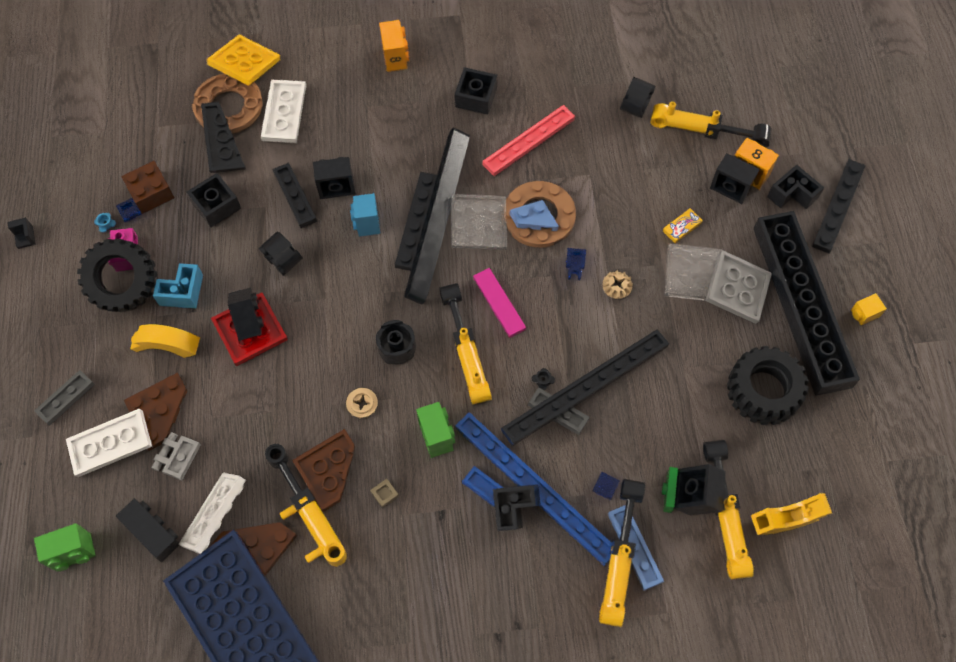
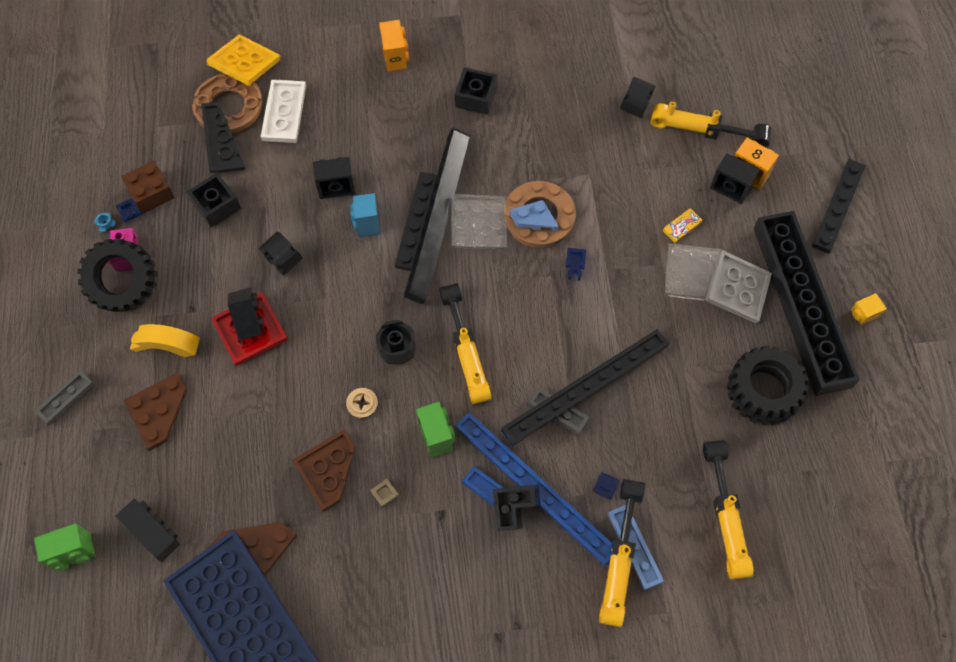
black panel [7,217,36,249] -> none
white plate [66,409,152,477] -> none
light grey plate [151,432,201,481] -> none
dark azure brick [153,263,203,308] -> none
white plate [179,473,246,554] -> none
yellow piece [265,444,347,566] -> none
black plate [272,163,317,228] -> none
dark pink tile [473,268,526,338] -> none
coral plate [483,105,575,176] -> none
black plate [532,368,555,390] -> none
tan gear [602,270,633,299] -> none
green plate [661,467,678,513] -> none
black brick [674,464,726,516] -> none
yellow arch [751,493,832,535] -> none
black brick [767,164,824,209] -> none

